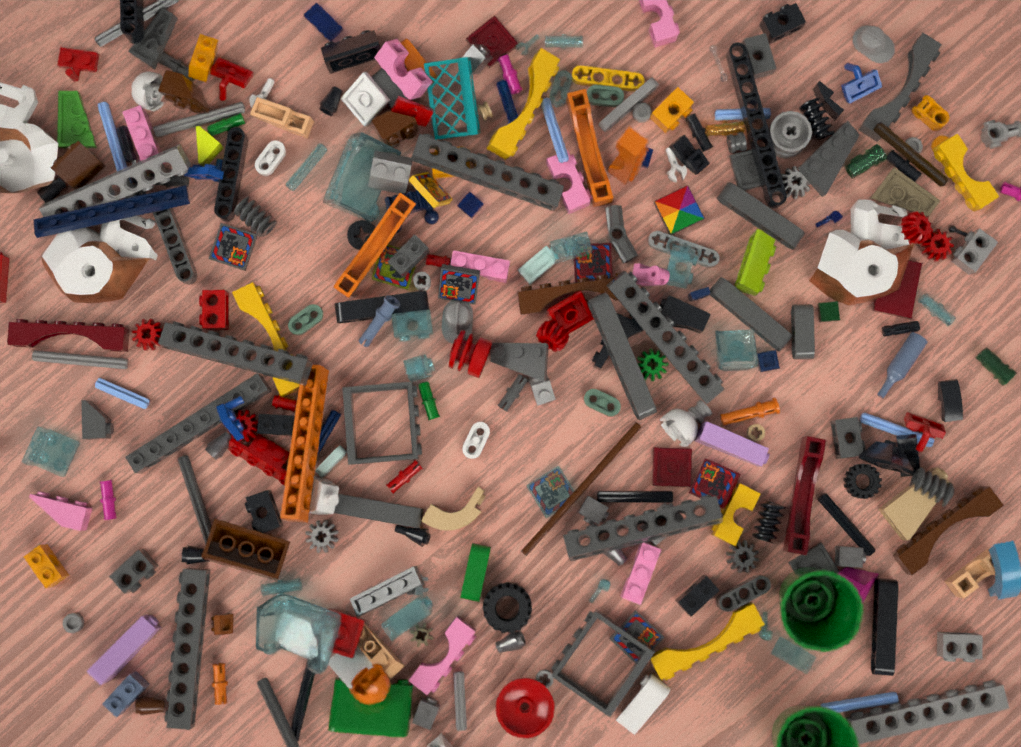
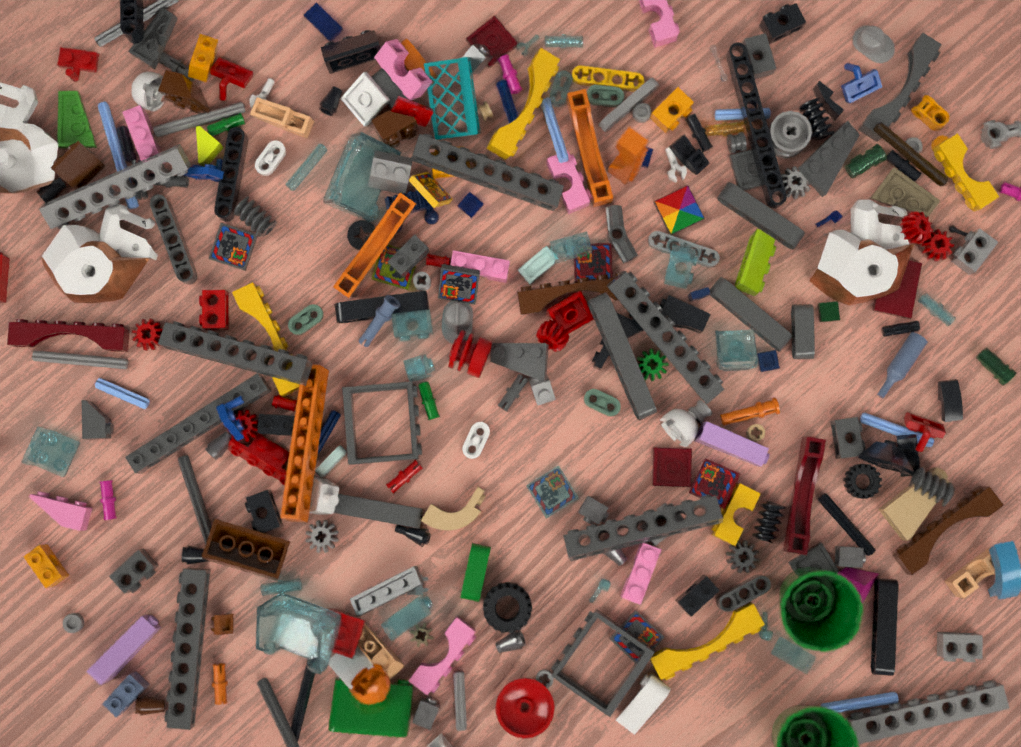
dark blue tile [33,185,190,238] -> none
reddish brown piece [521,422,641,556] -> none
black axle [597,491,673,503] -> none
bright pink leg [633,264,670,286] -> none

